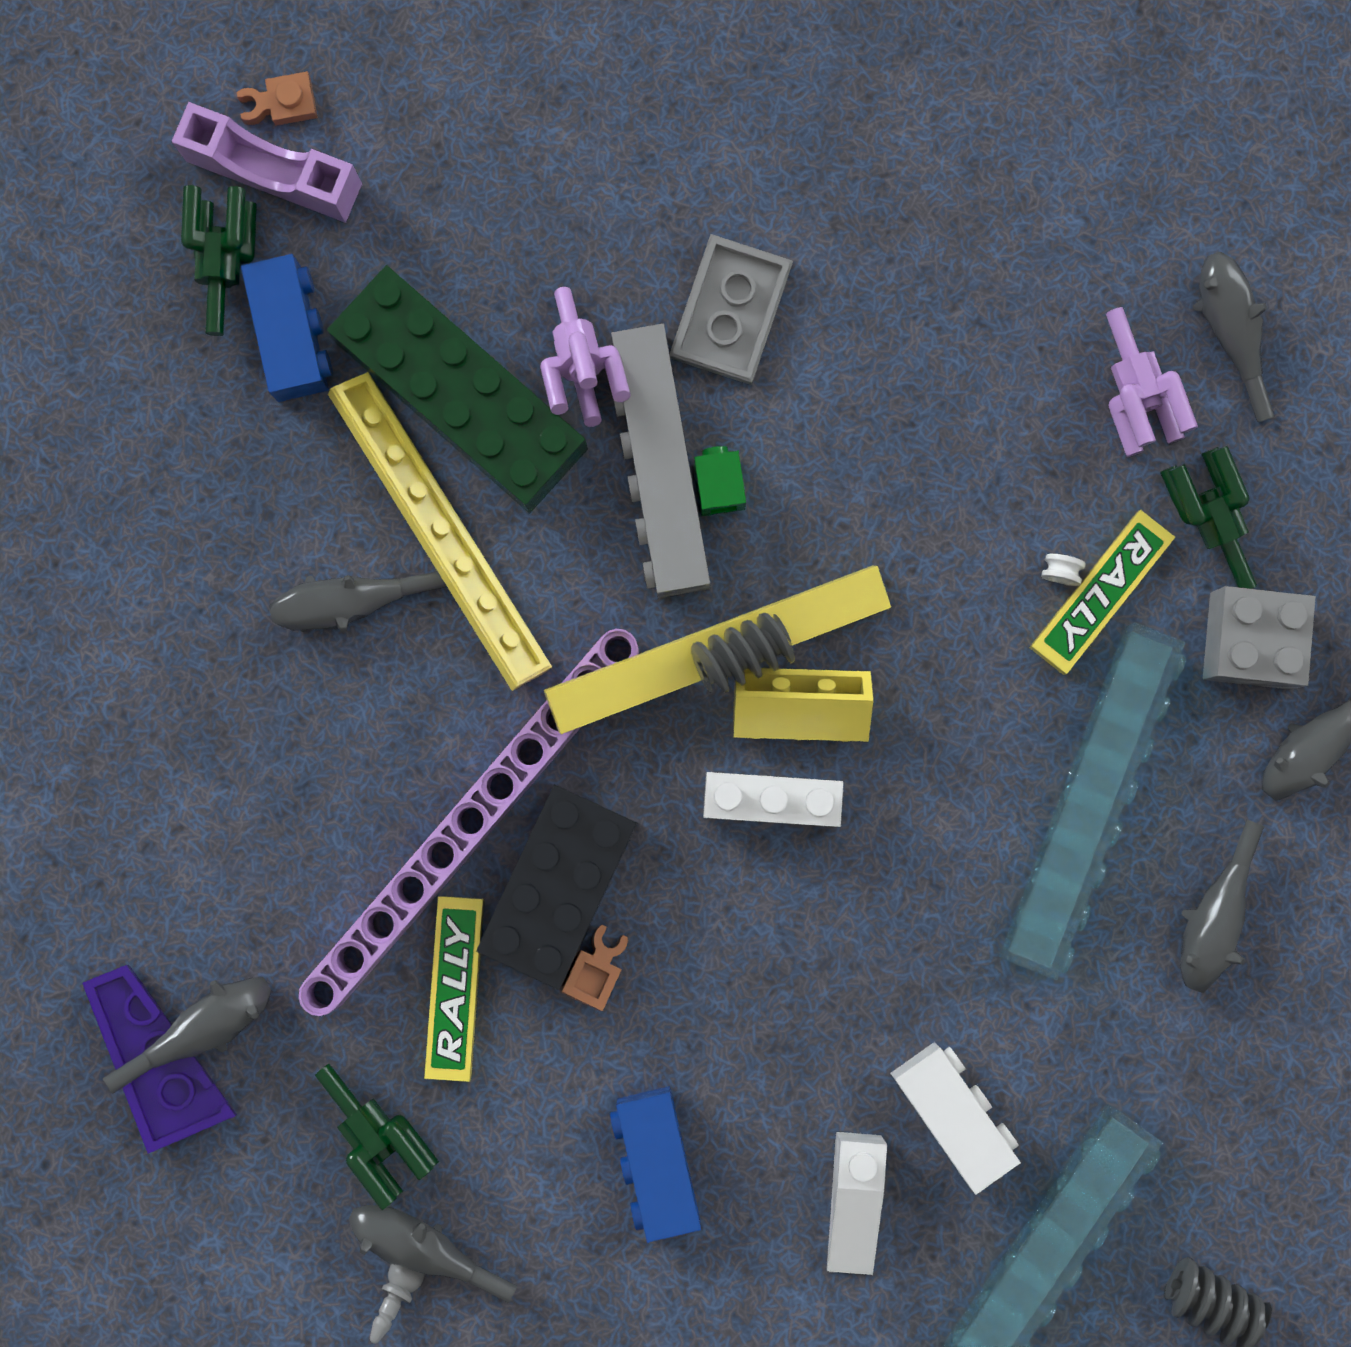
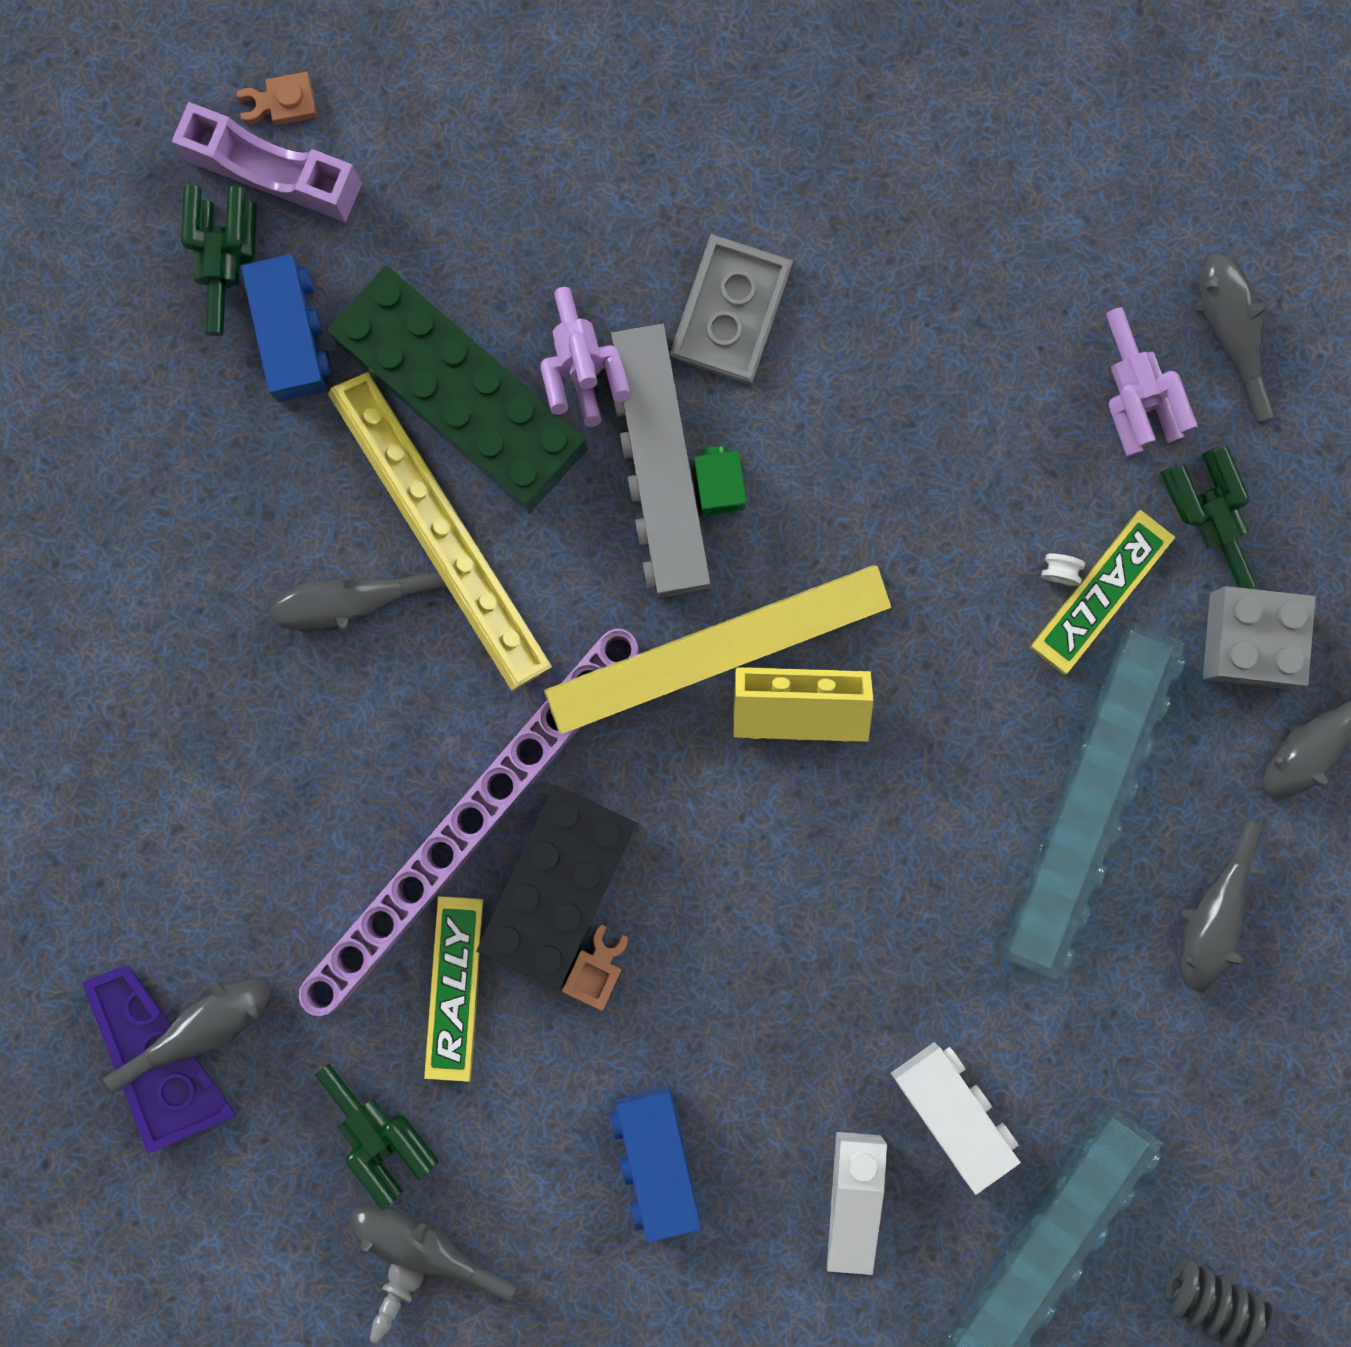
dark grey piece [691,613,795,693] -> none
white brick [703,772,843,827] -> none

